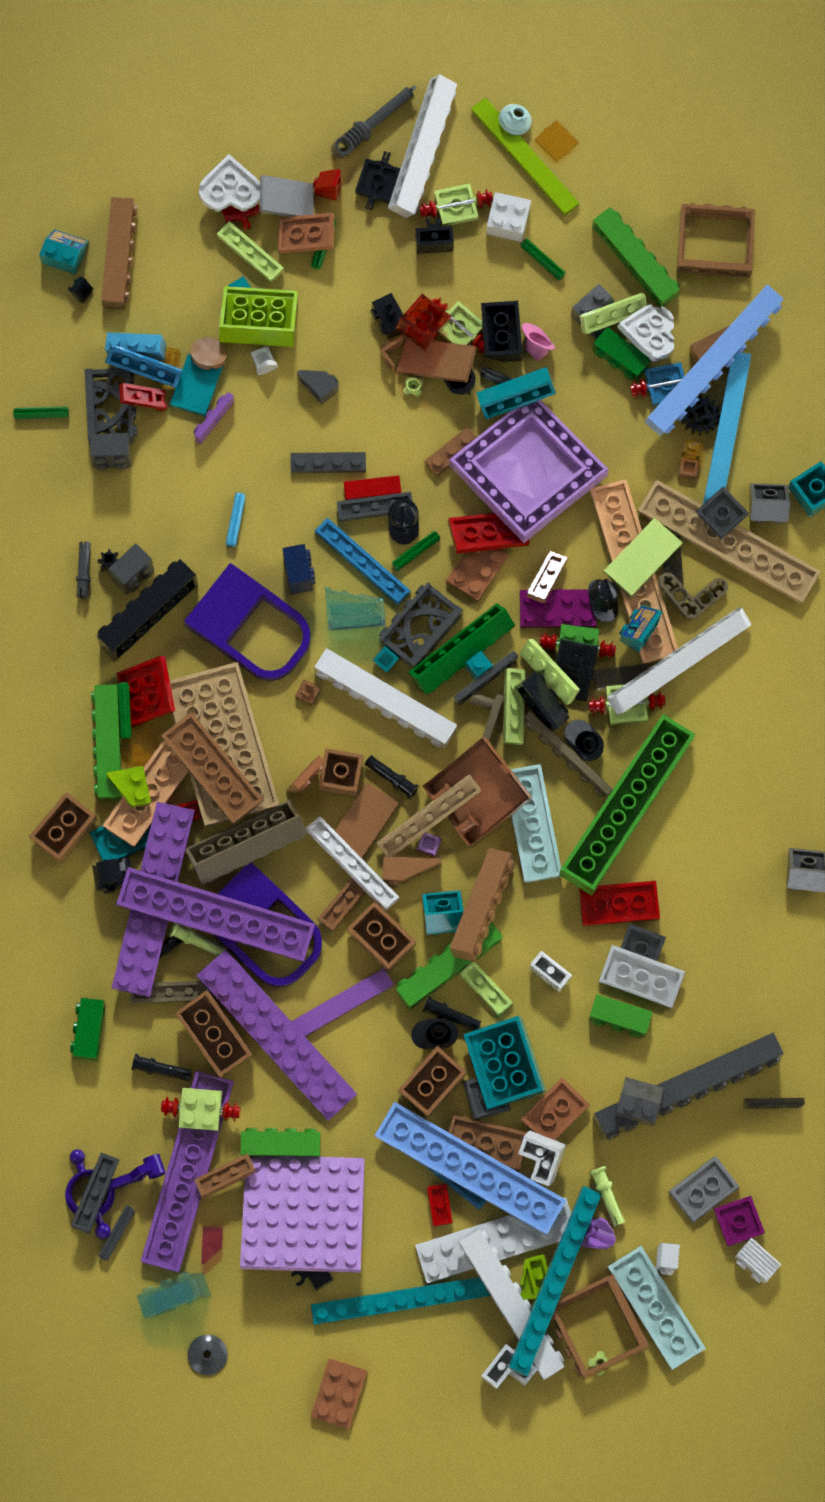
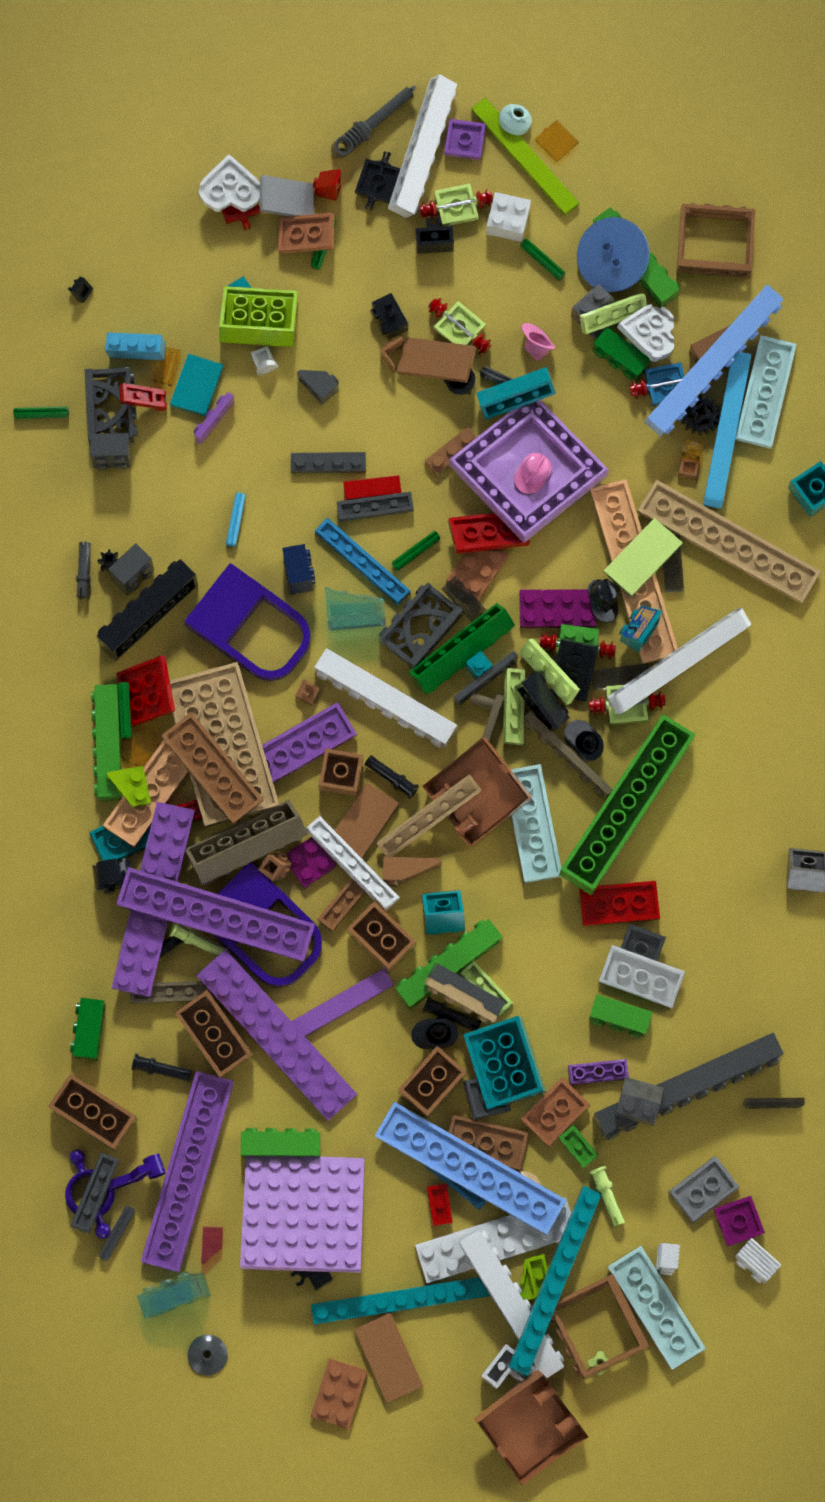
medium nougat brick [29,792,98,865] -> none
teal slope [39,229,89,275] -> none
medium nougat brick [101,197,138,309] -> none
dark azure brick [105,344,182,388] -> none
yellowish green plate [161,1088,241,1131] -> none
medium nougat tile [190,338,227,370] -> none
medium nougat plate [194,1153,257,1199] -> none
yellowish green plate [217,221,284,283] -> none
nougat plate [287,756,325,795] -> none
teal plate [372,645,400,673] -> none
black piece [388,499,419,544] -> none
clear red brick [396,293,451,351] -> none
yellowish green plate [403,377,423,397] -> none
lavender tile [417,832,442,857] -> none
medium nougat brick [450,848,515,962] -> none
black slope [481,300,523,362] -> none
white brick [518,1131,566,1186] -> none
plate [527,551,567,604] -> none
white brick [530,951,572,992] -> none
medium lavender brick [581,1217,616,1250] -> none
dark tan beam [657,572,728,619] -> none
dark grey plate [695,486,749,540] -> none
dark grey slope [749,483,790,523] -> none
none -> medium nougat brick [48,1073,137,1152]
none -> medium nougat brick [258,852,292,881]
none -> medium lavender plate [262,702,357,783]
none -> magenta plate [285,837,336,889]
none -> medium nougat tile [354,1313,423,1403]
none -> piece [424,963,505,1024]
none -> clear smoke tile [441,575,487,622]
none -> medium lavender plate [444,119,486,160]
none -> nougat piece [474,1369,588,1485]
none -> bright pink piece [514,453,552,494]
none -> bright green plate [558,1125,599,1169]
none -> medium lavender tile [568,1059,629,1085]
none -> medium blue plate [577,217,650,292]
none -> light aqua plate [735,335,797,449]

